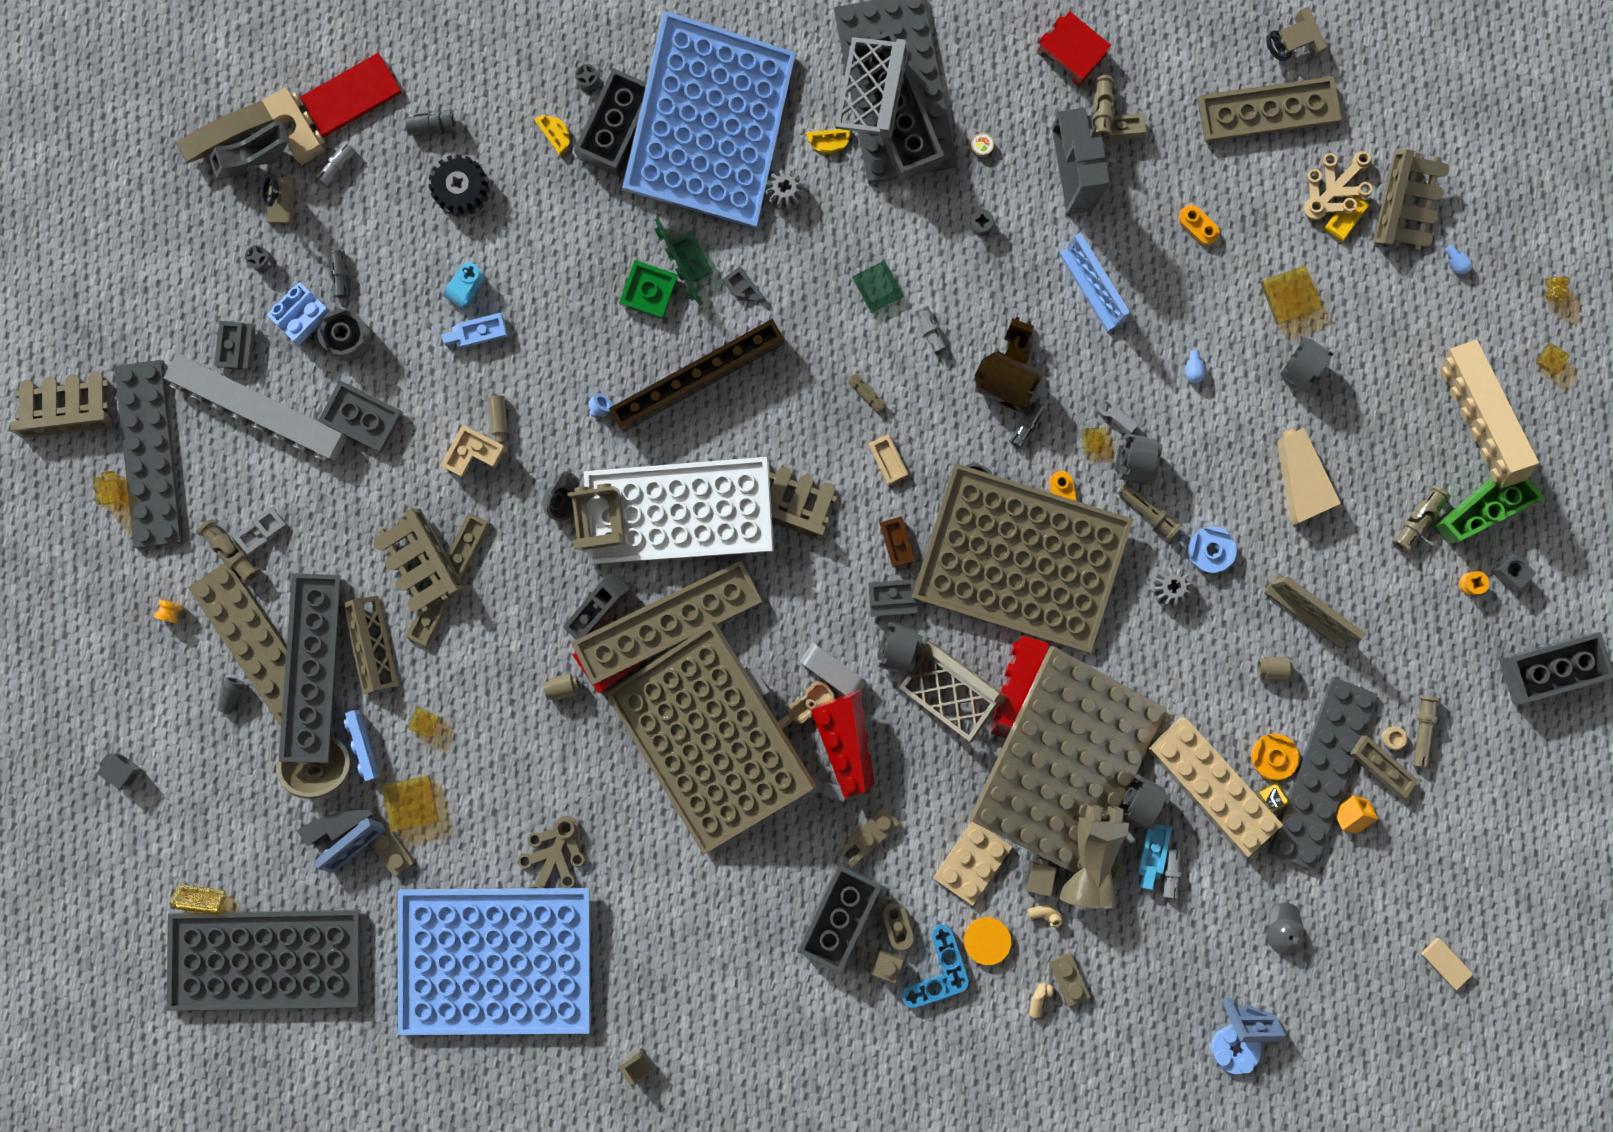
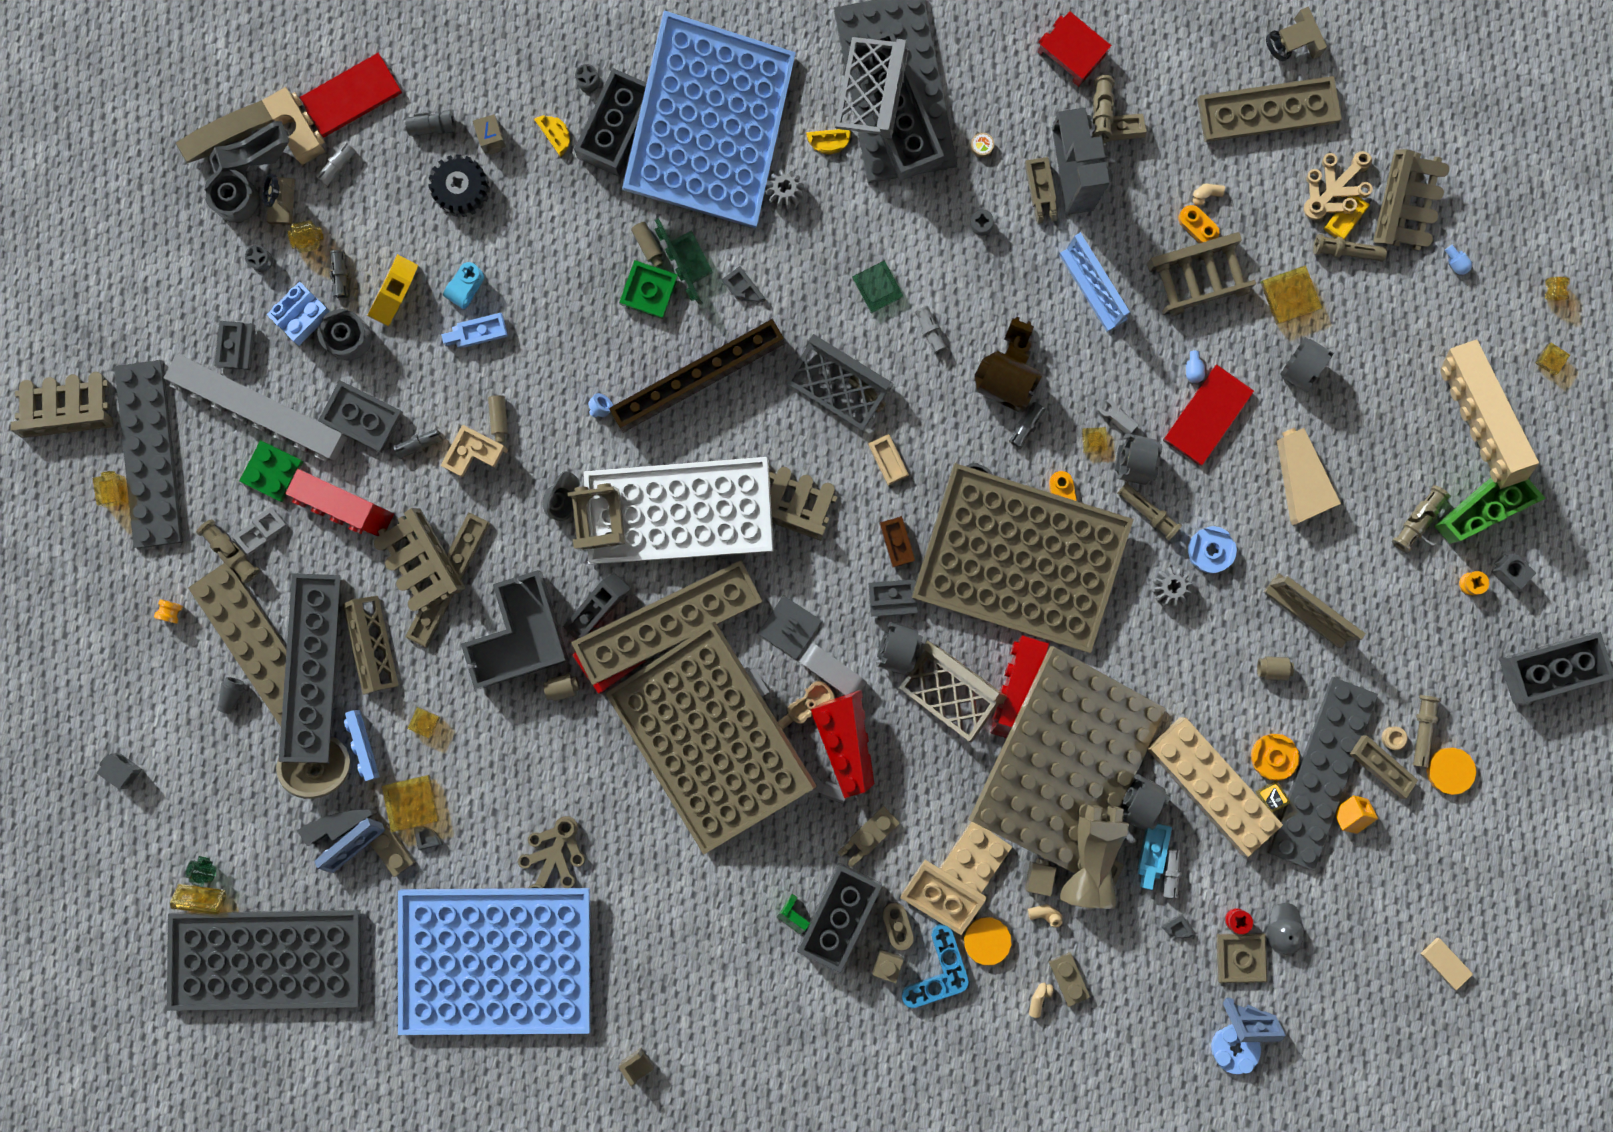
none -> clear green gear [185,856,216,888]
none -> dark grey brick [204,170,260,223]
none -> green plate [239,440,304,502]
none -> wedge [285,469,395,536]
none -> clear yellow head [287,220,324,253]
none -> yellow slope [367,254,418,326]
none -> dark grey pin [393,428,443,459]
none -> dark grey tile [413,826,443,850]
none -> dark grey piece [461,570,569,689]
none -> dark tan brick [473,114,506,154]
none -> dark tan cylinder [631,222,663,268]
none -> dark grey piece [758,595,822,659]
none -> green tile [777,894,810,934]
none -> dark grey fence [786,334,894,431]
none -> tan plate [900,860,986,935]
none -> dark tan hinge [1025,157,1057,224]
none -> dark tan fence [1147,232,1256,316]
none -> dark grey tile [1161,914,1195,938]
none -> red tile [1163,364,1254,466]
none -> tan arm [1193,183,1225,205]
none -> dark tan tile [1216,933,1267,983]
none -> red wheel [1225,908,1253,934]
none -> dark tan pin [1313,234,1387,262]
none -> light orange tile [1426,747,1476,795]

